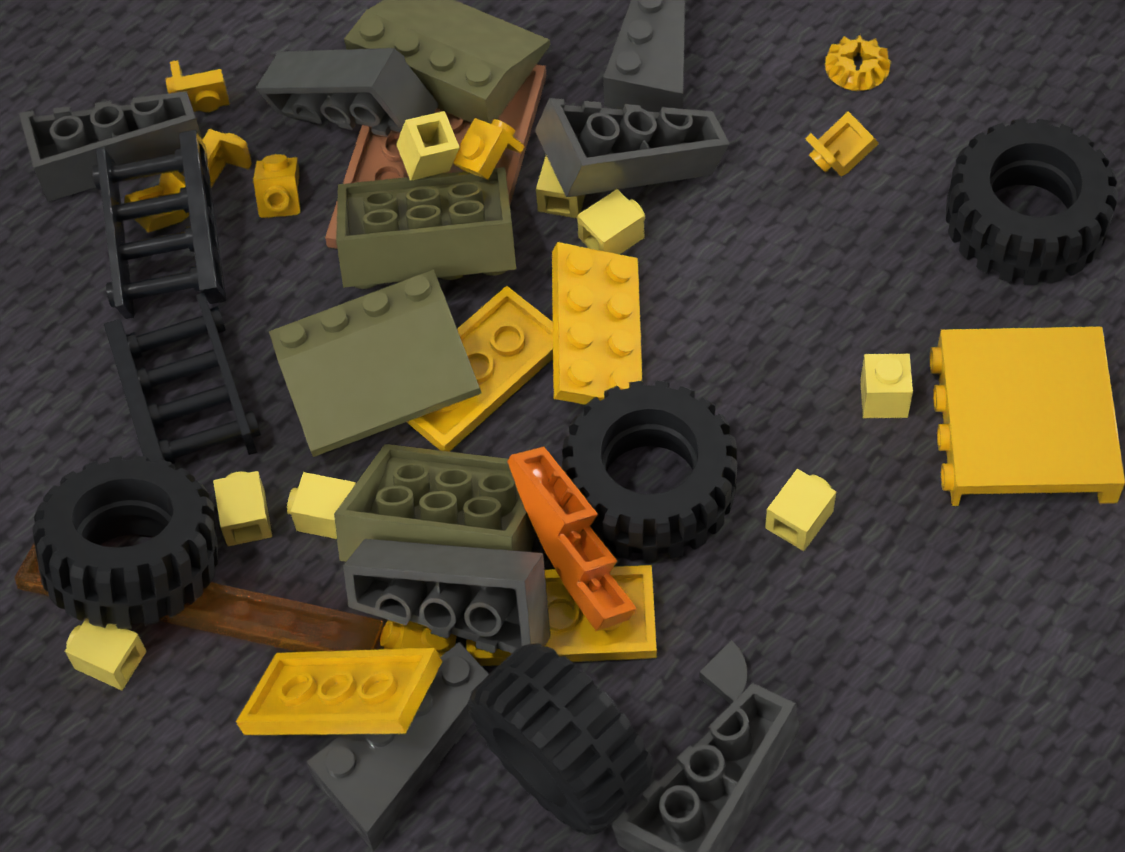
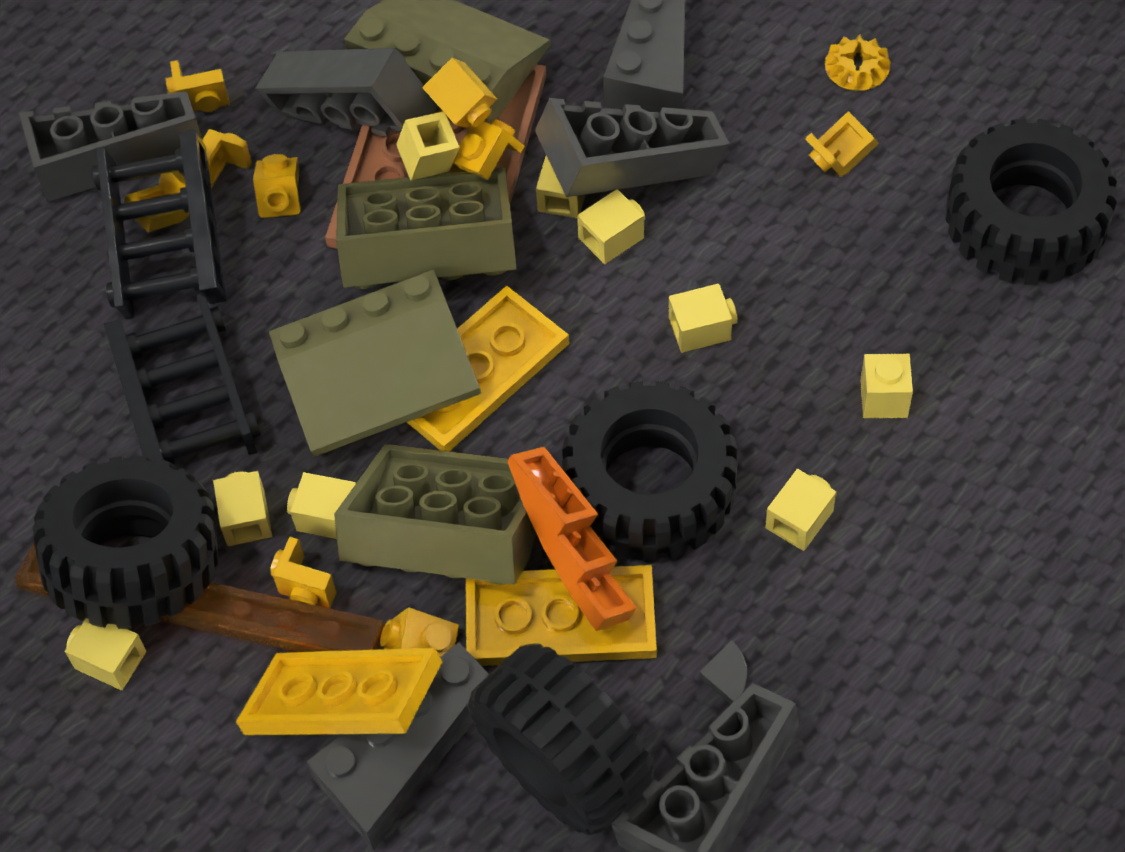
dark grey wedge [343,539,551,653] -> none
yellow plate [552,242,642,405] -> none
yellow panel [930,327,1125,506] -> none
none -> yellow bracket [271,537,337,609]
none -> yellow brick [422,58,497,128]
none -> light yellow brick [669,283,737,353]

